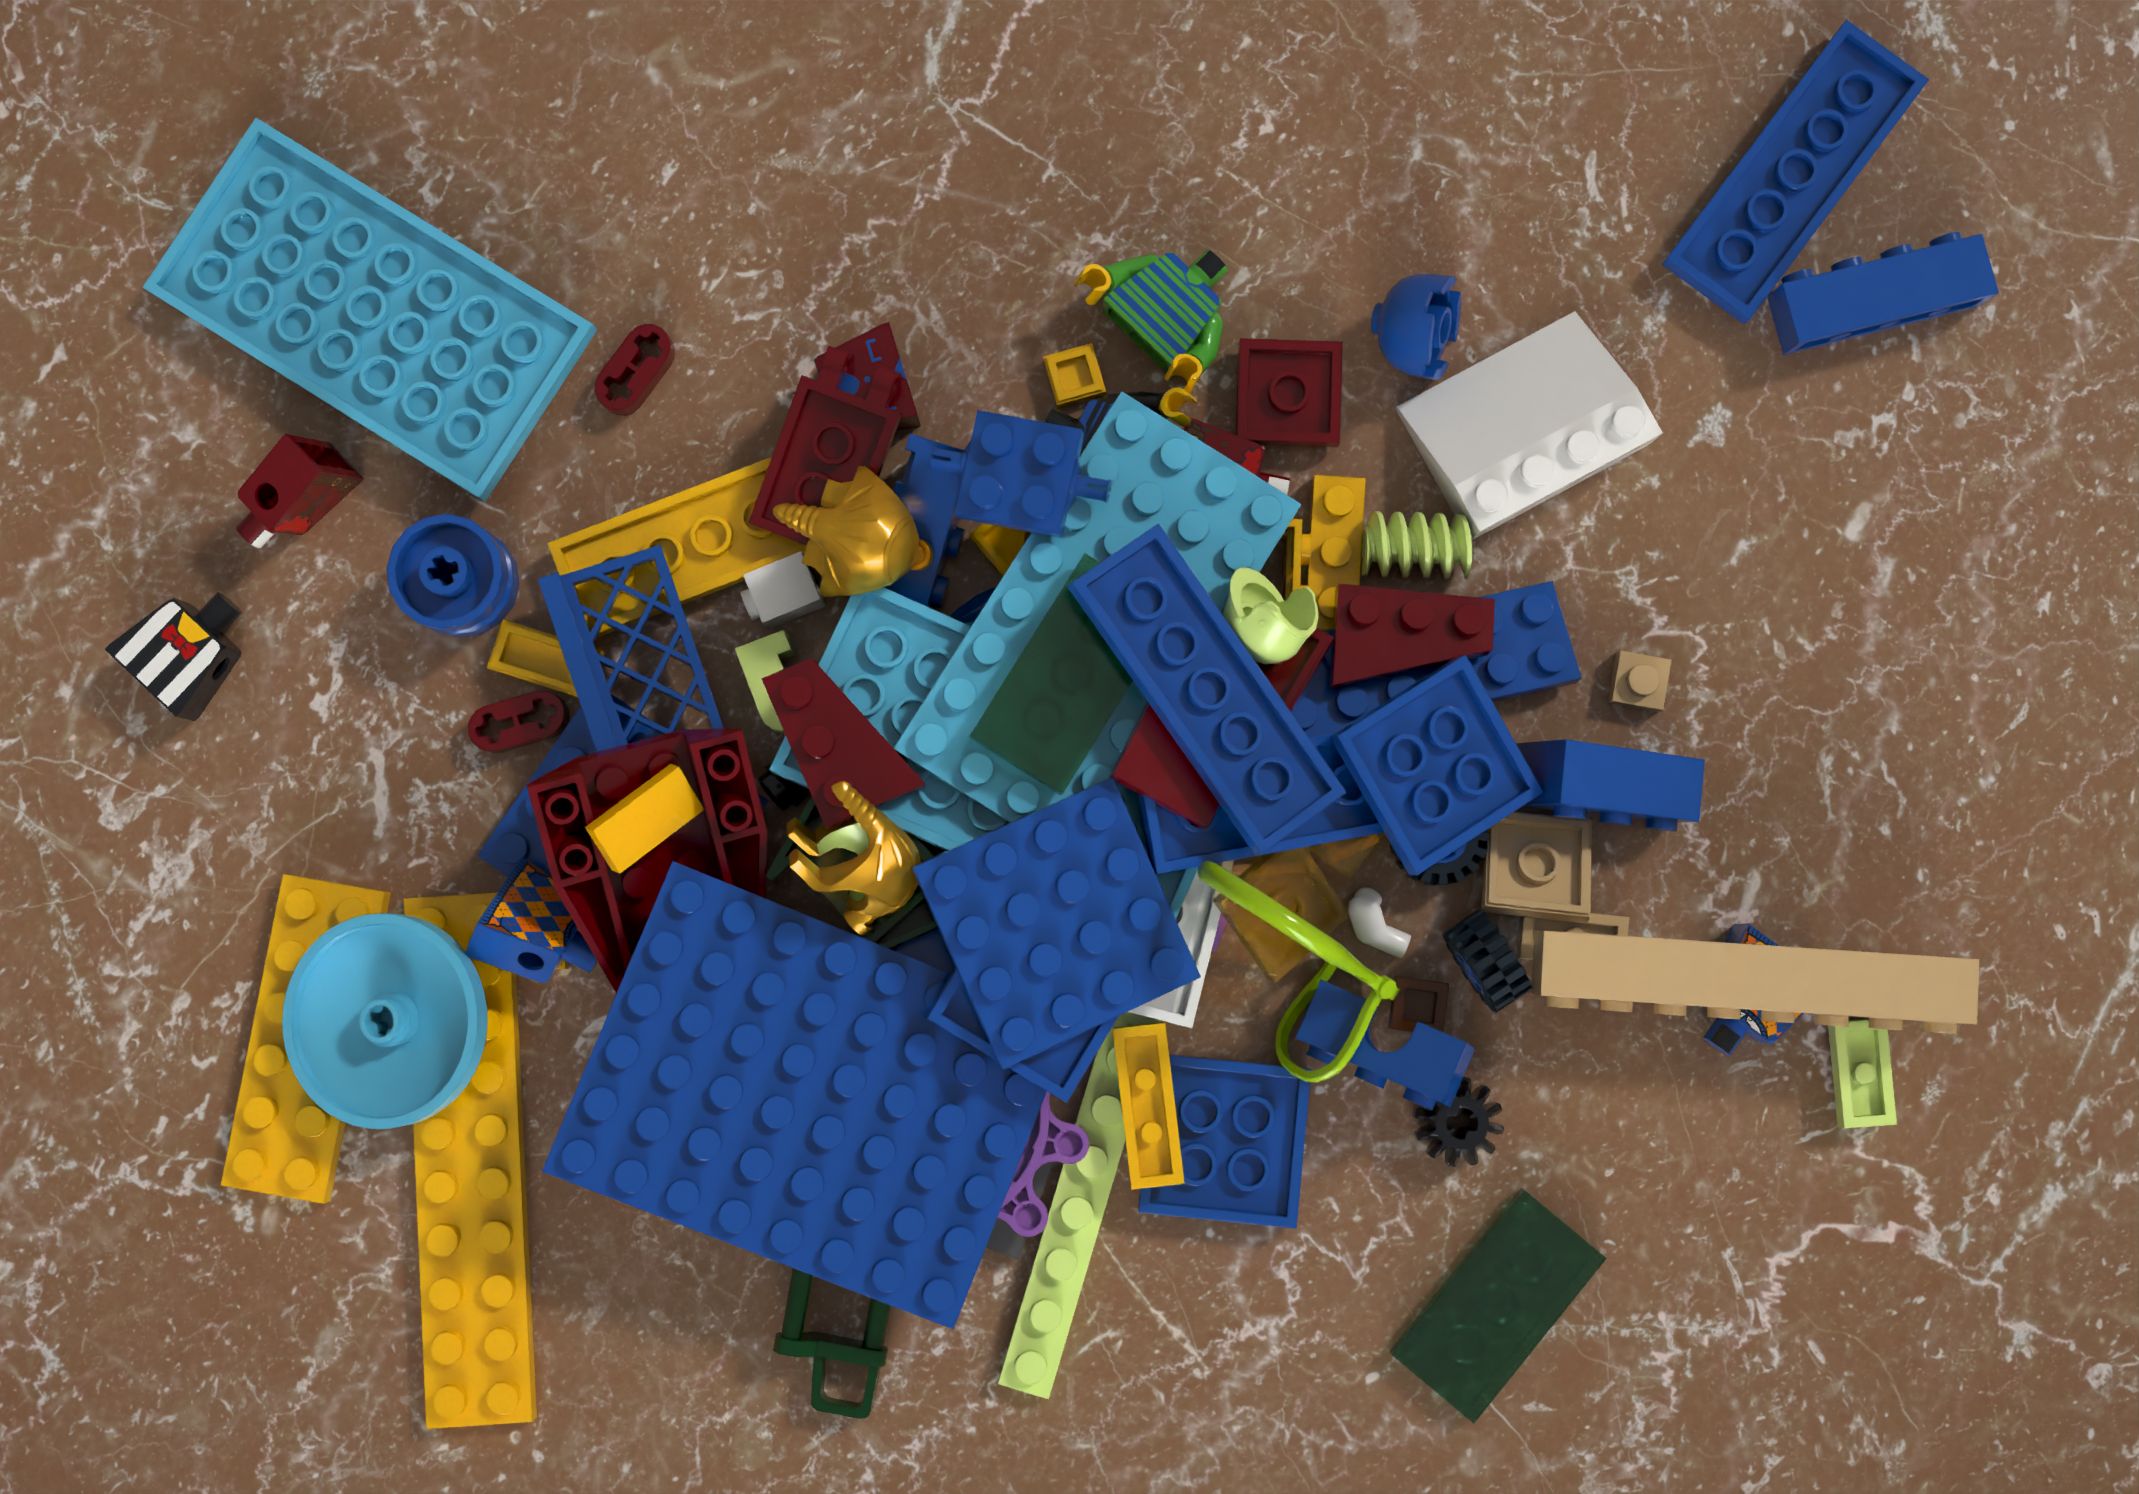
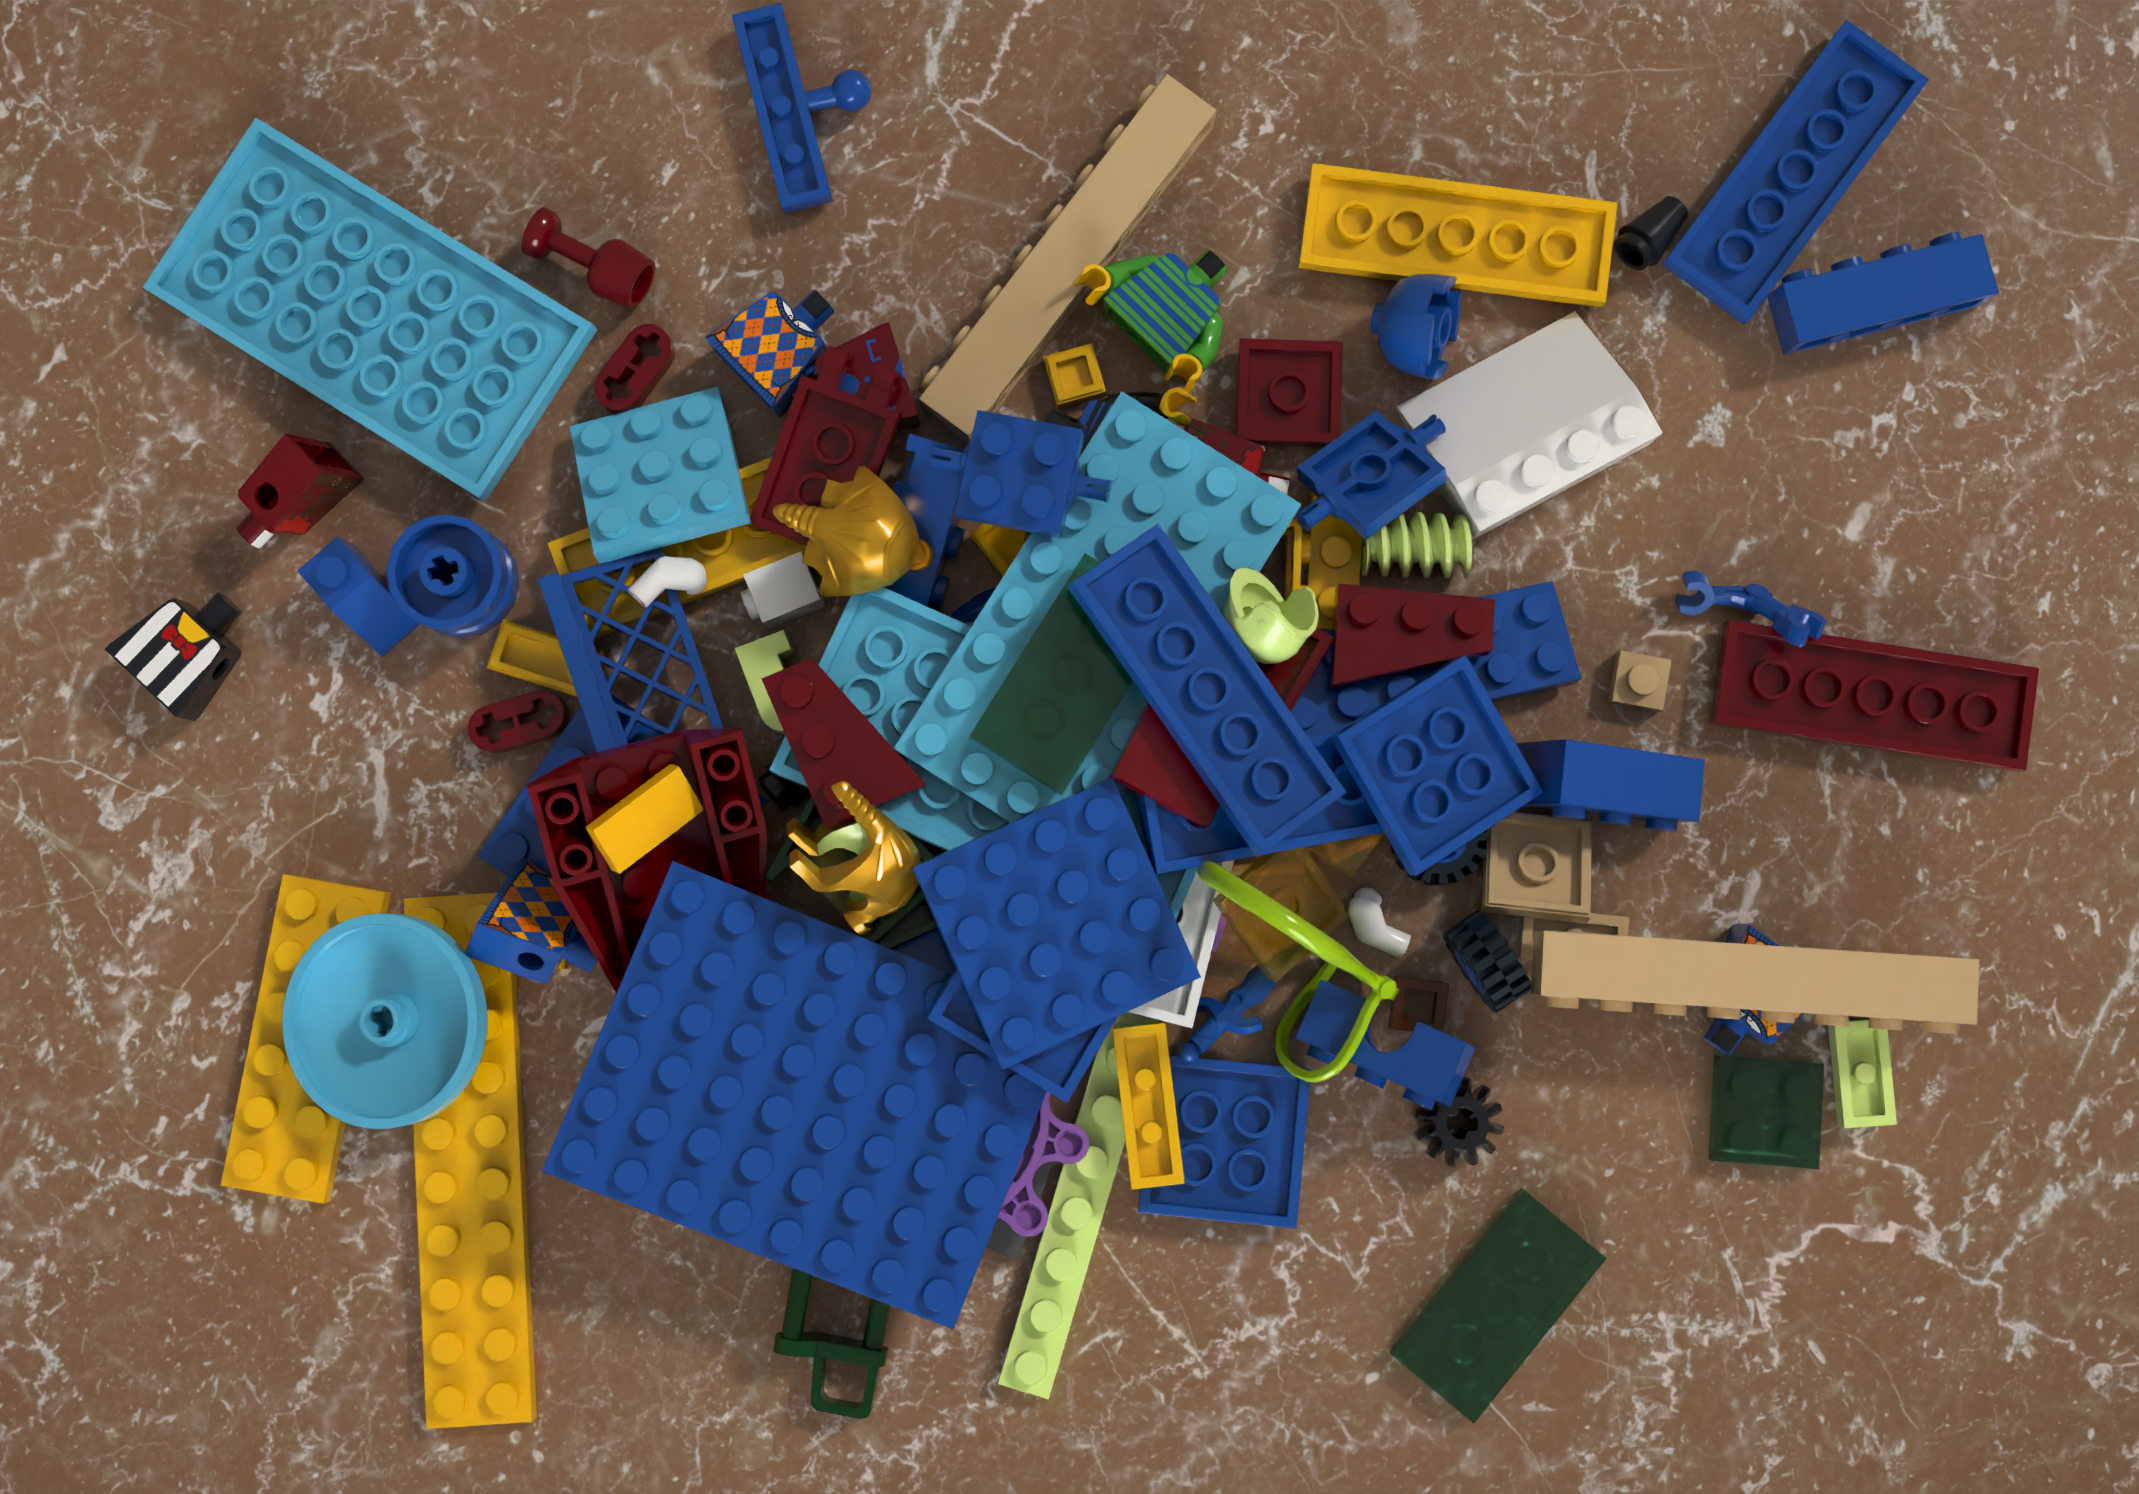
none -> blue slope [298,536,420,656]
none -> dark red piece [521,207,656,308]
none -> medium azure plate [570,386,751,564]
none -> white arm [628,556,707,608]
none -> torso [705,289,835,418]
none -> blue plate [732,3,872,214]
none -> tan brick [919,74,1217,444]
none -> blue piece [1179,933,1330,1063]
none -> blue plate [1295,410,1446,539]
none -> yellow plate [1298,163,1618,308]
none -> black cone [1614,196,1688,270]
none -> blue piece [1675,570,1827,648]
none -> clear green plate [1708,1055,1824,1169]
none -> dark red plate [1710,620,2039,772]

